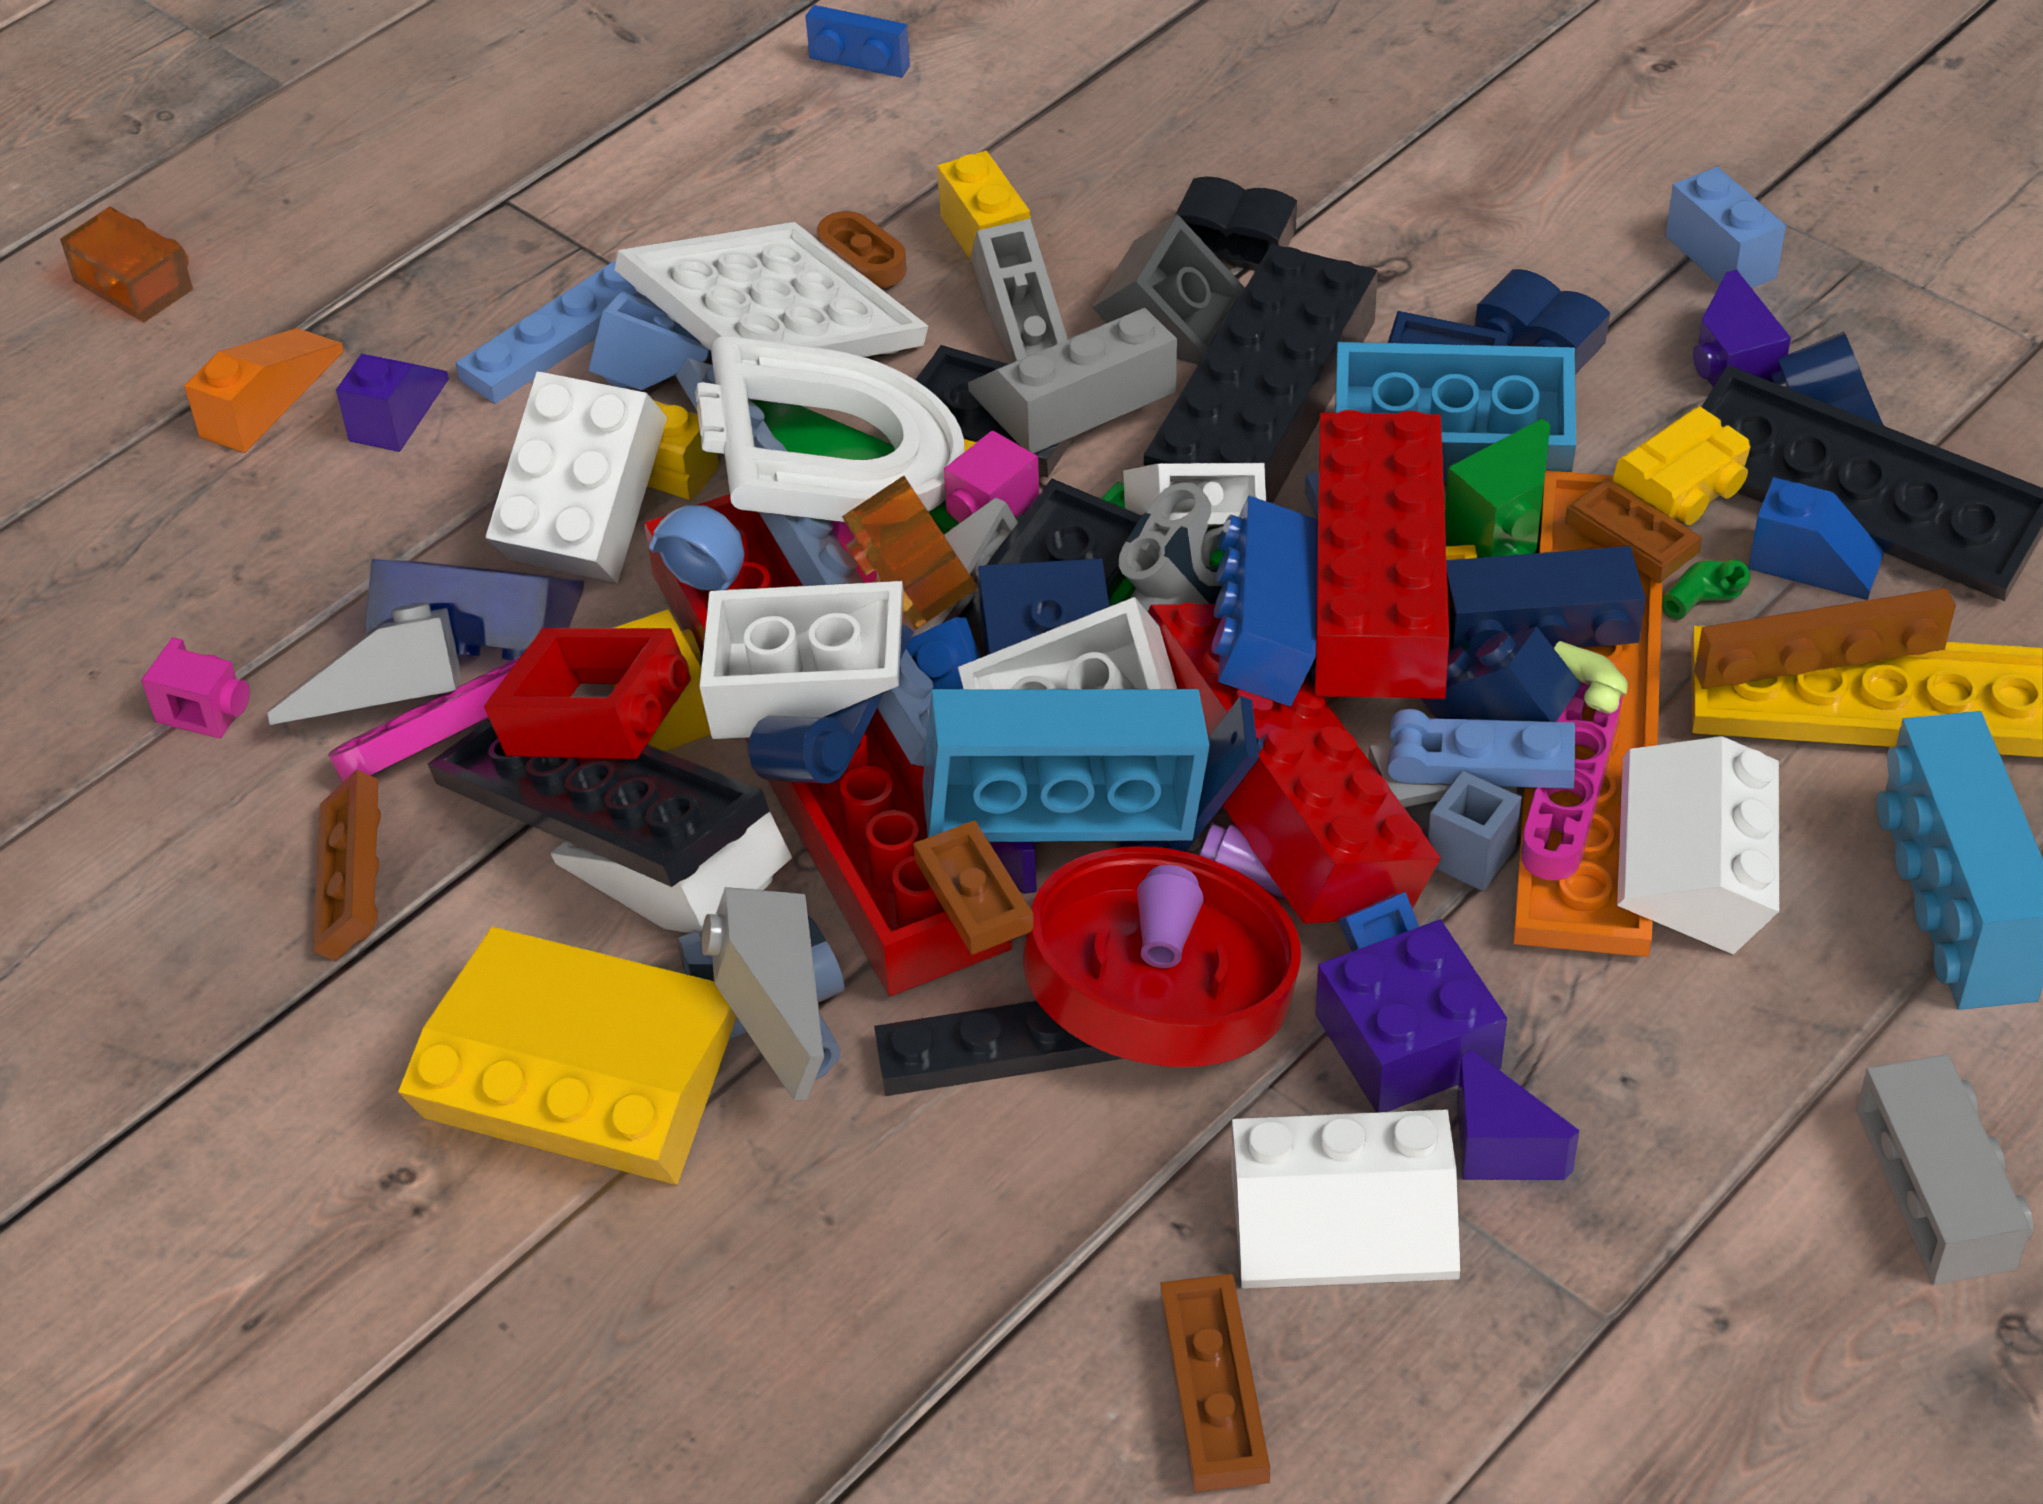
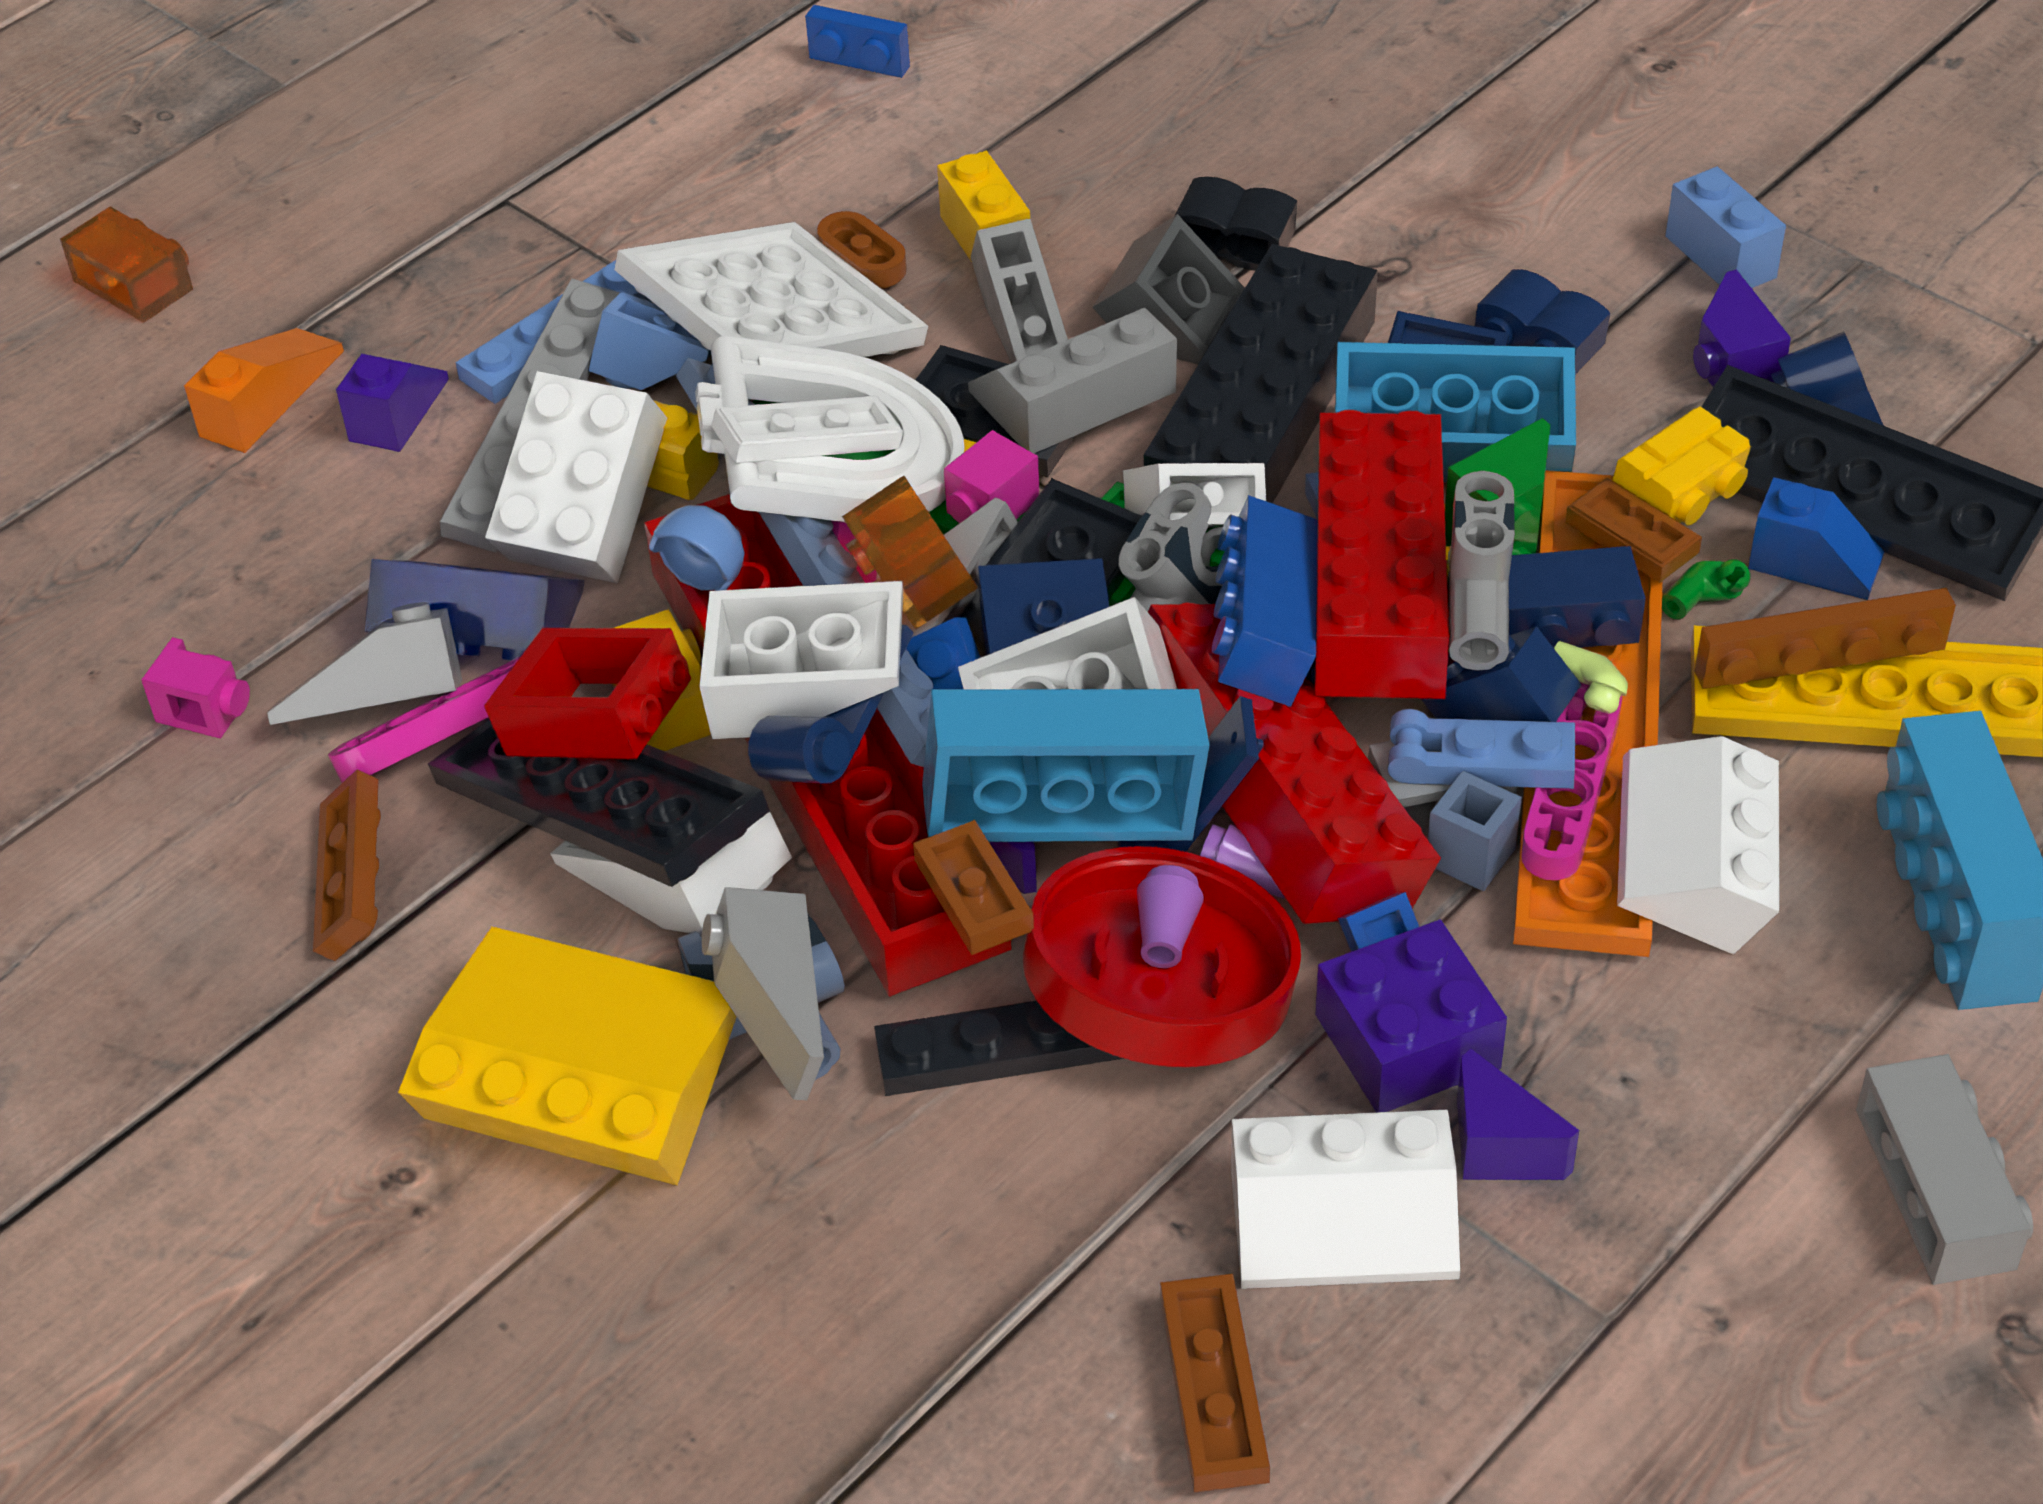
none -> light grey plate [440,278,620,553]
none -> white tile [711,396,904,463]
none -> light grey connector [1447,471,1515,670]

